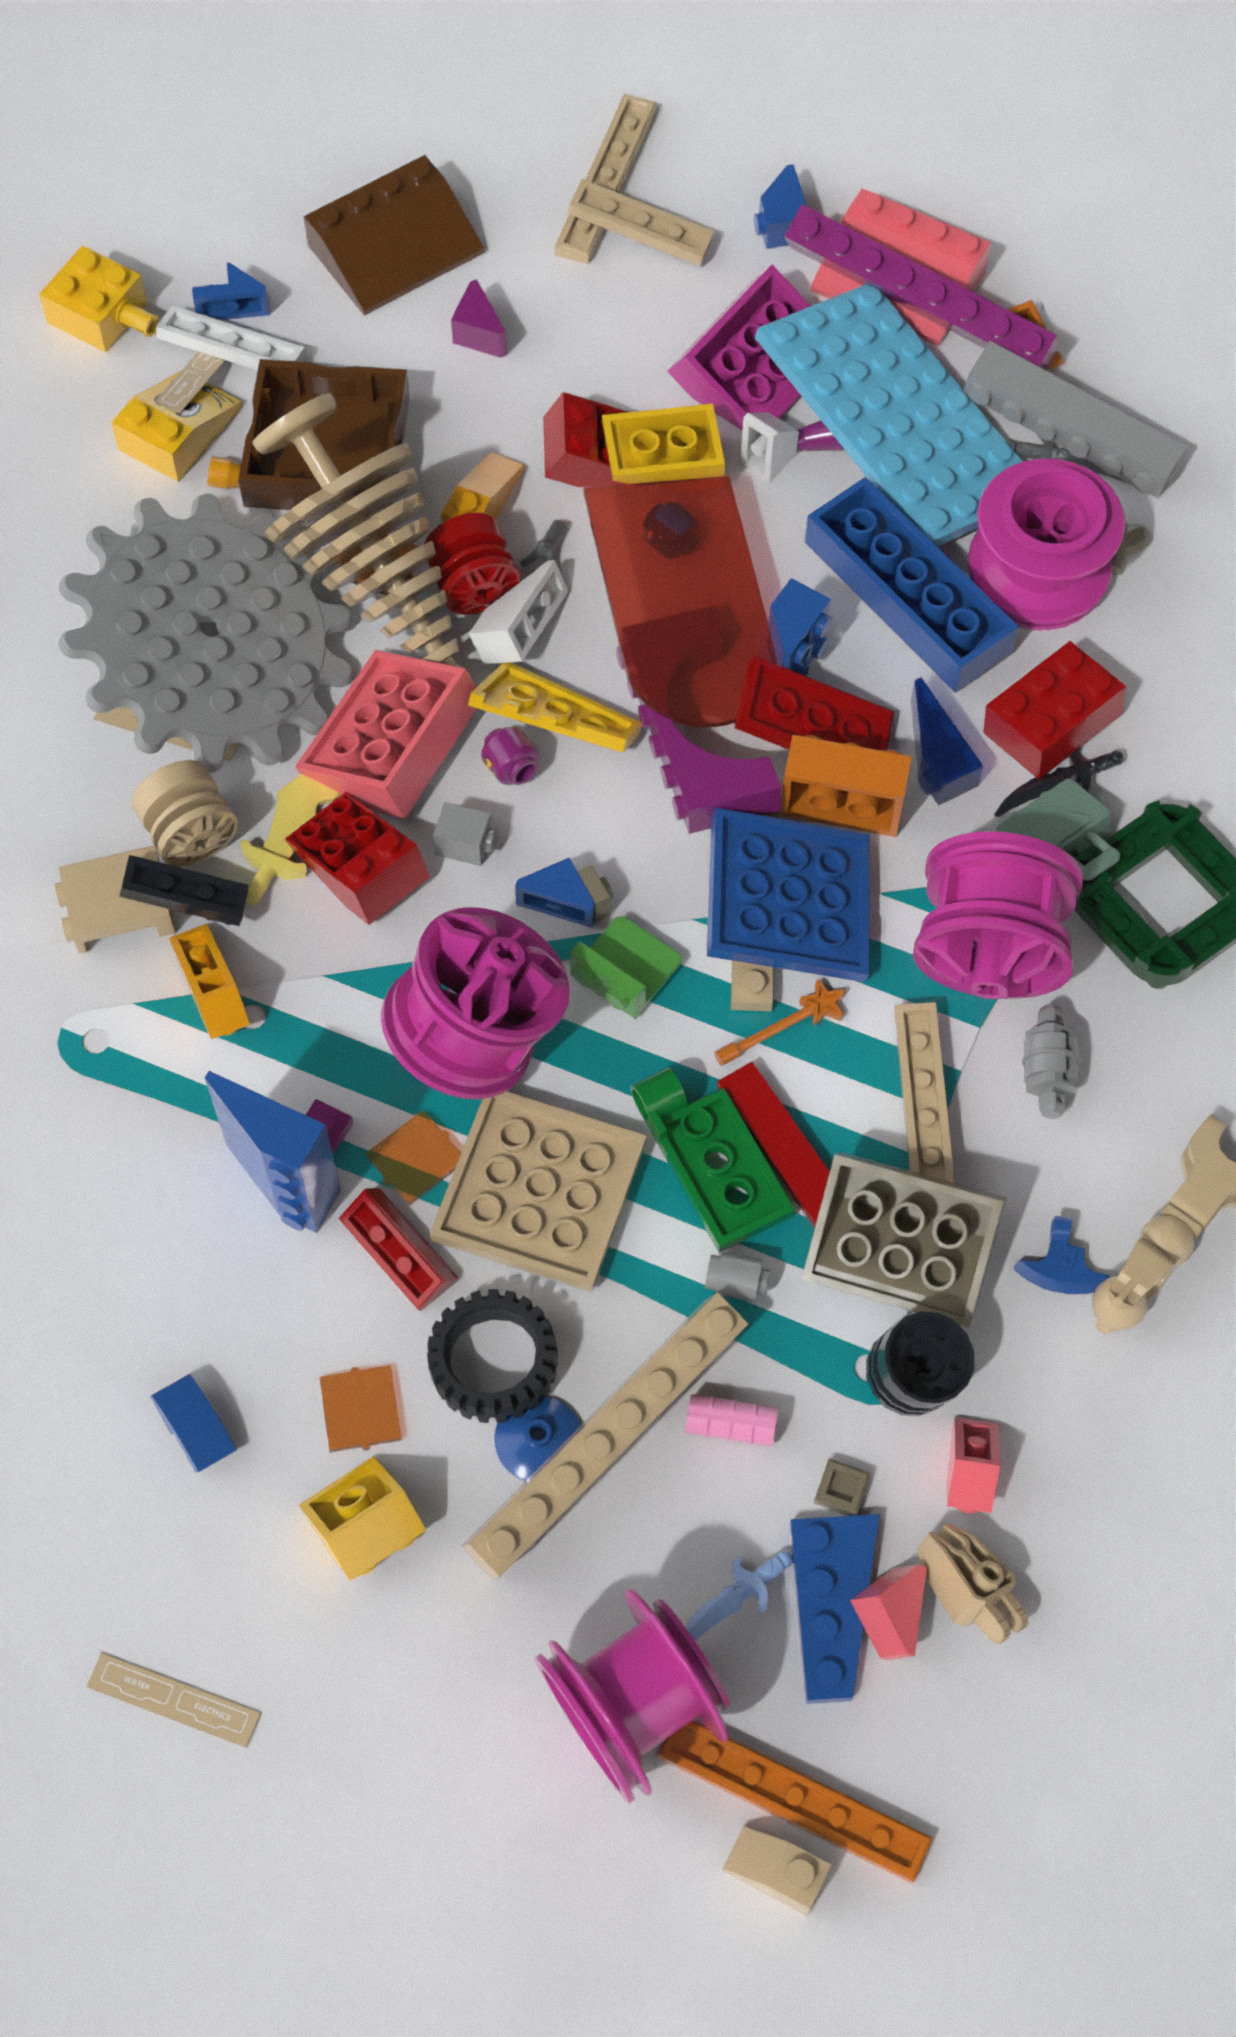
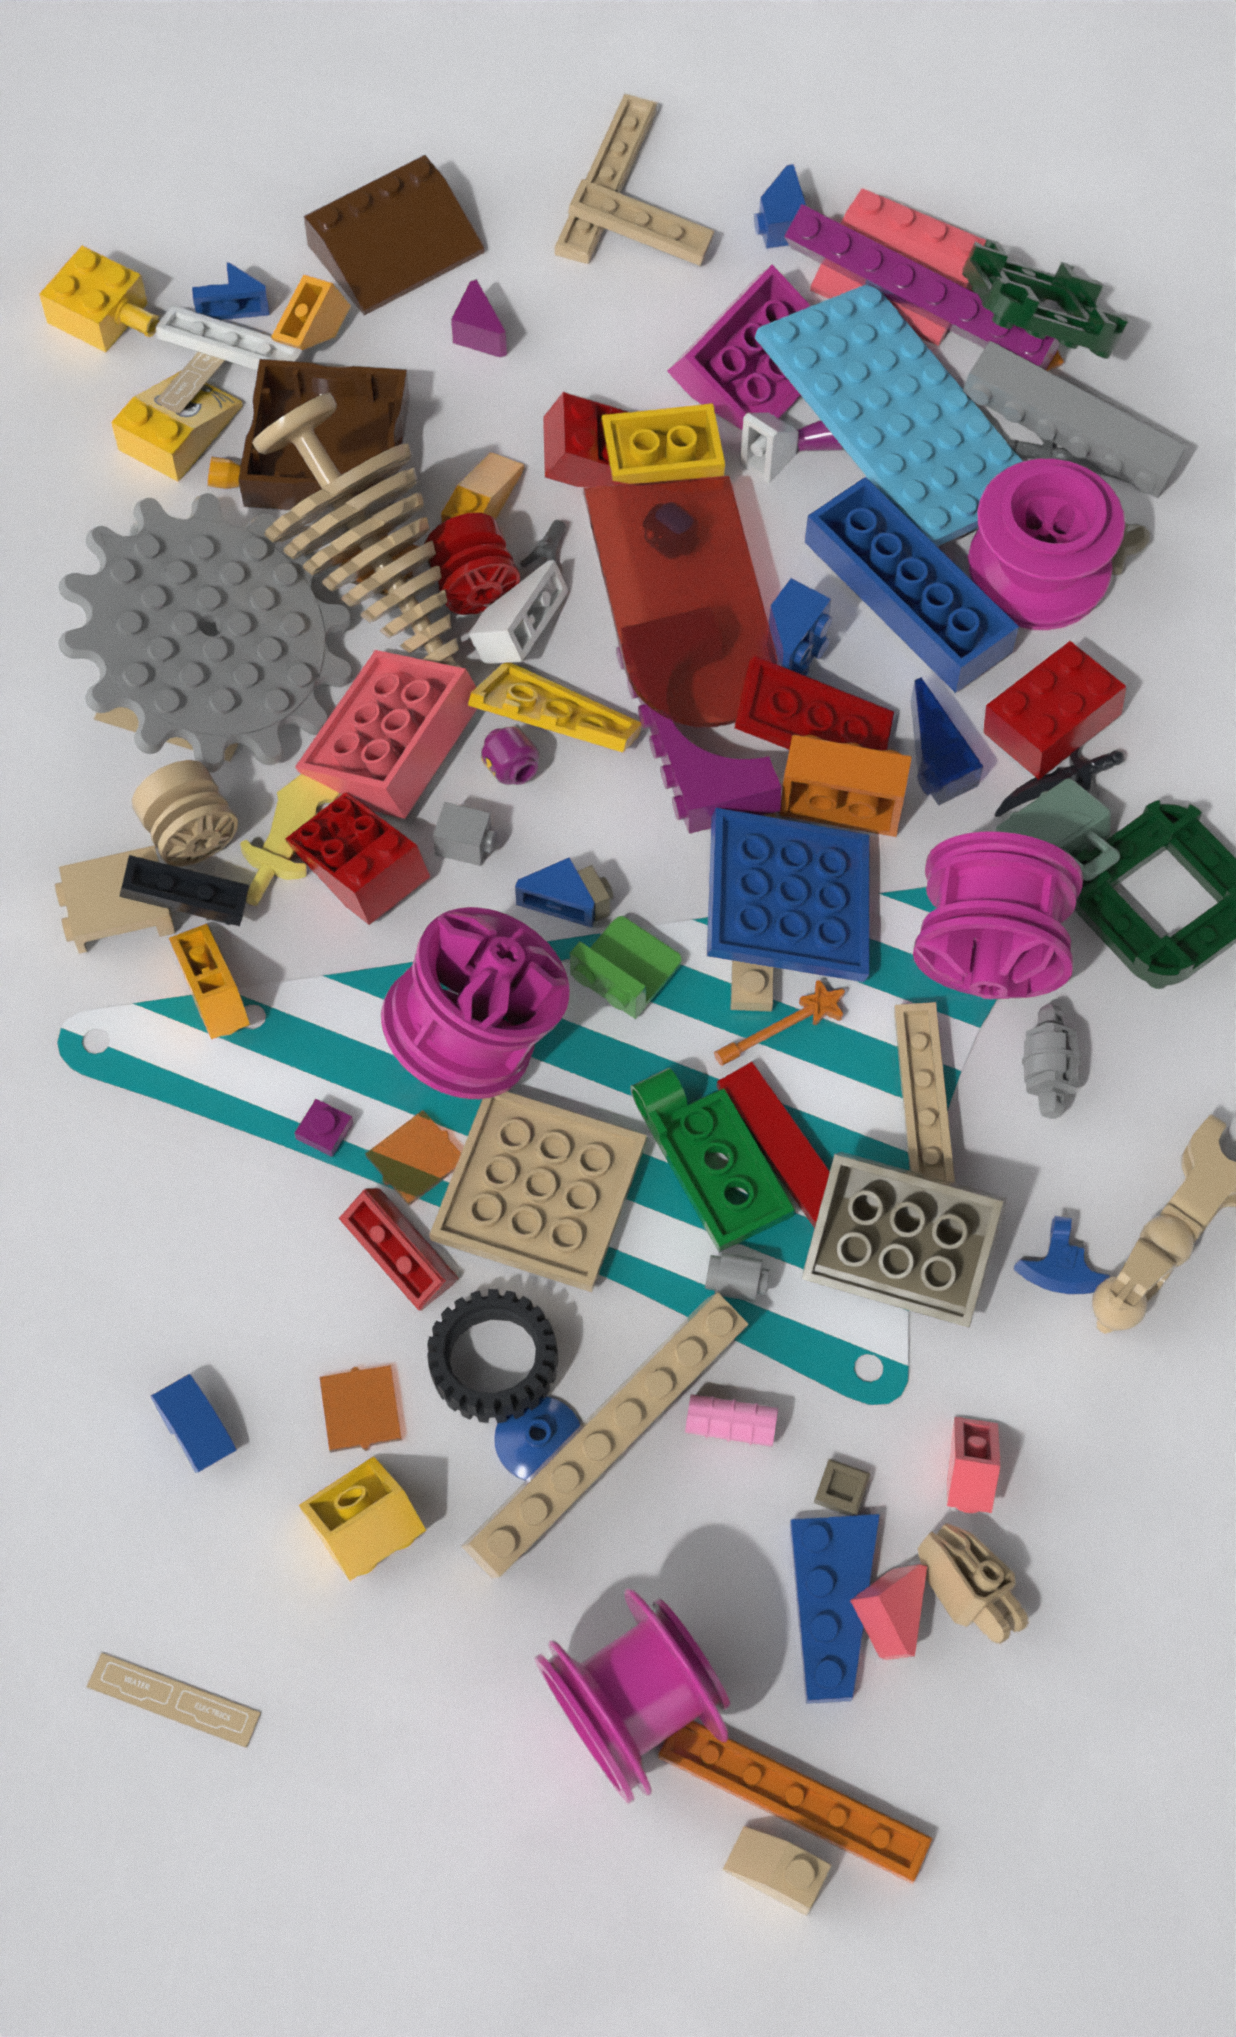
blue slope [205,1071,341,1233] -> none
light blue piece [685,1551,792,1641] -> none
black wheel [866,1311,975,1416] -> none
none -> light orange slope [271,274,351,350]
none -> dark green plate [962,239,1128,359]

